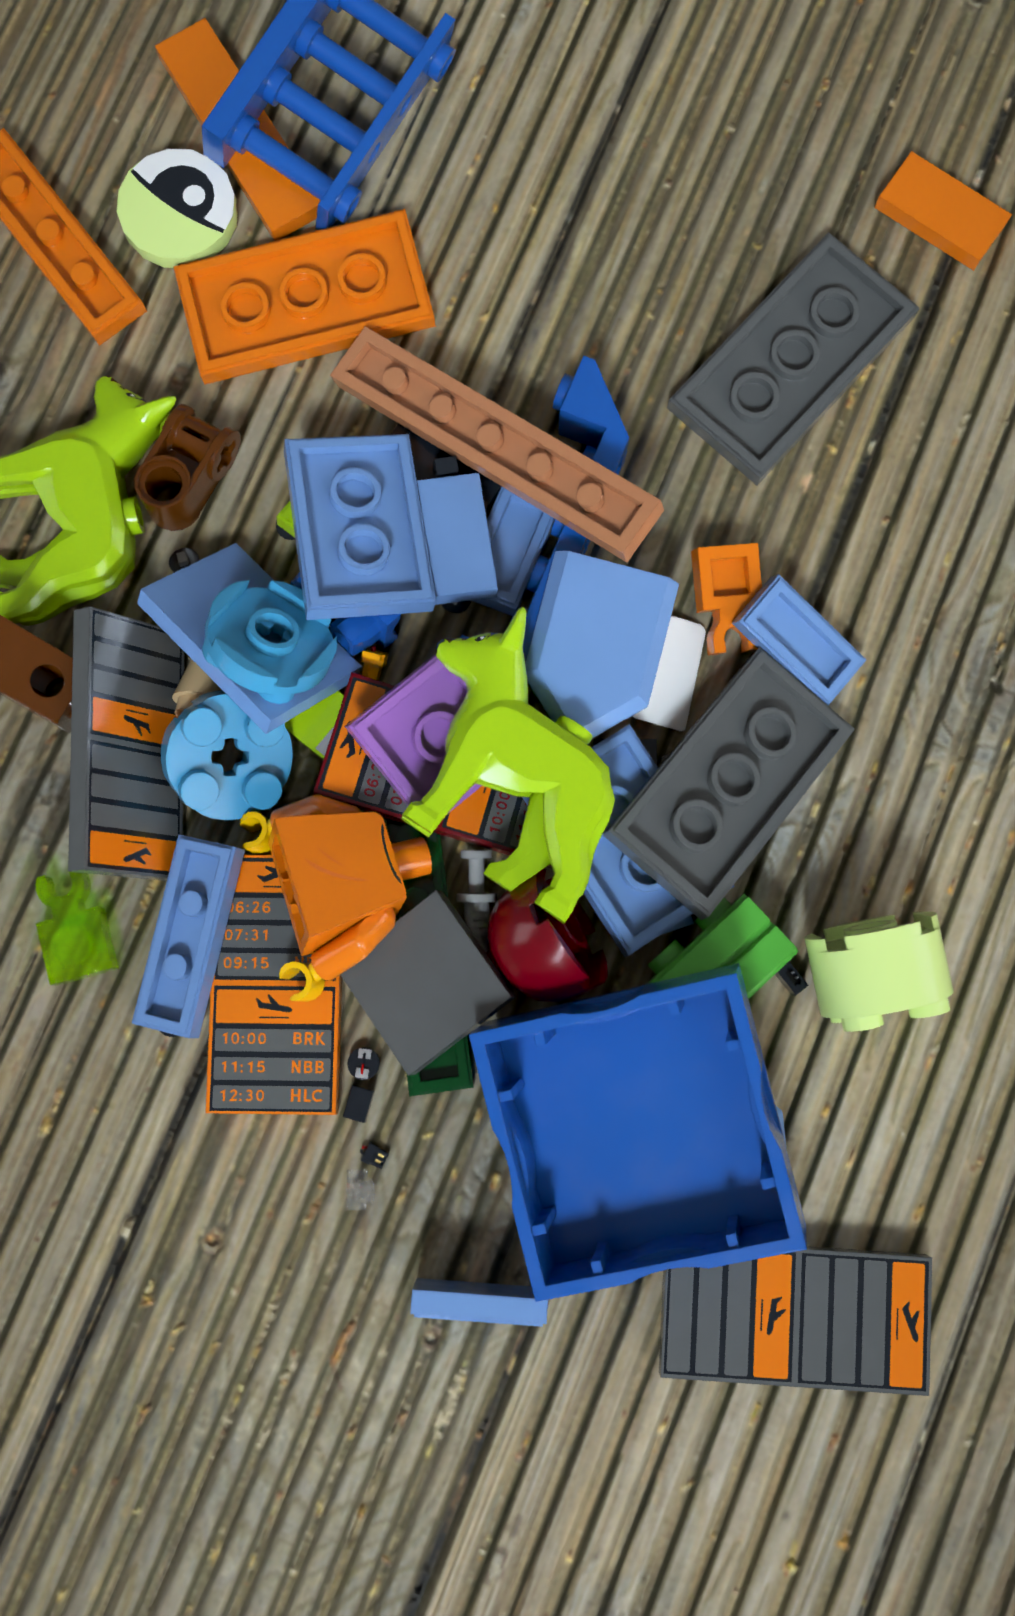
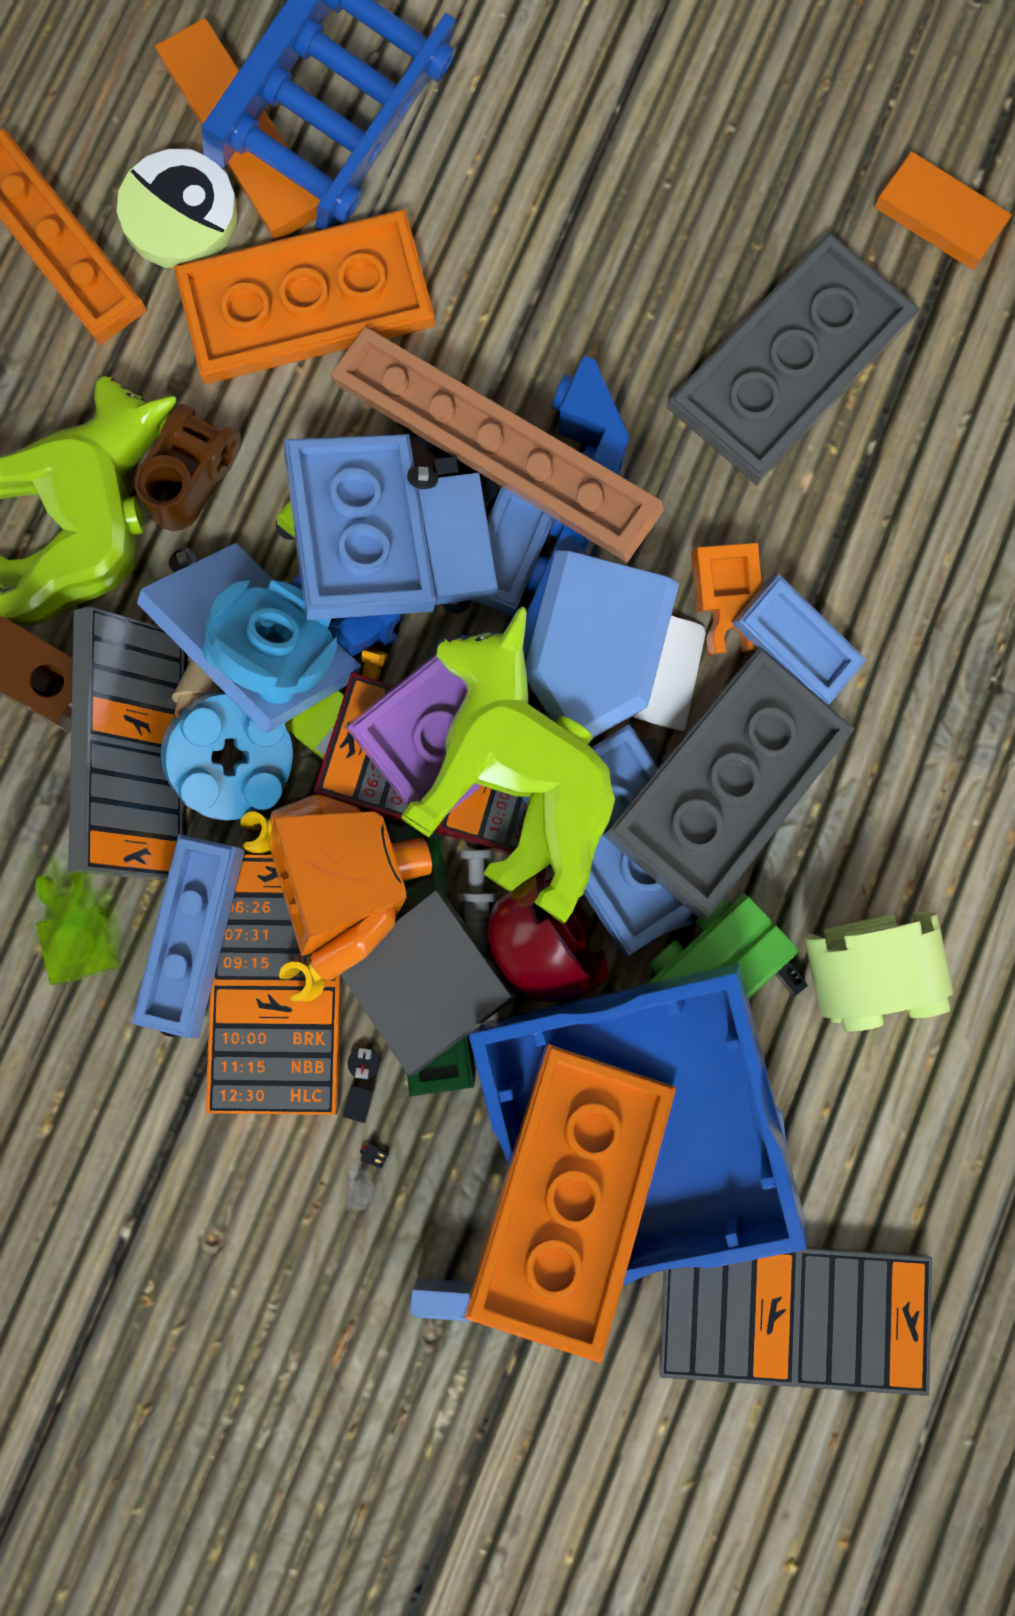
none -> black piece [407,466,438,489]
none -> orange tile [462,1044,677,1363]

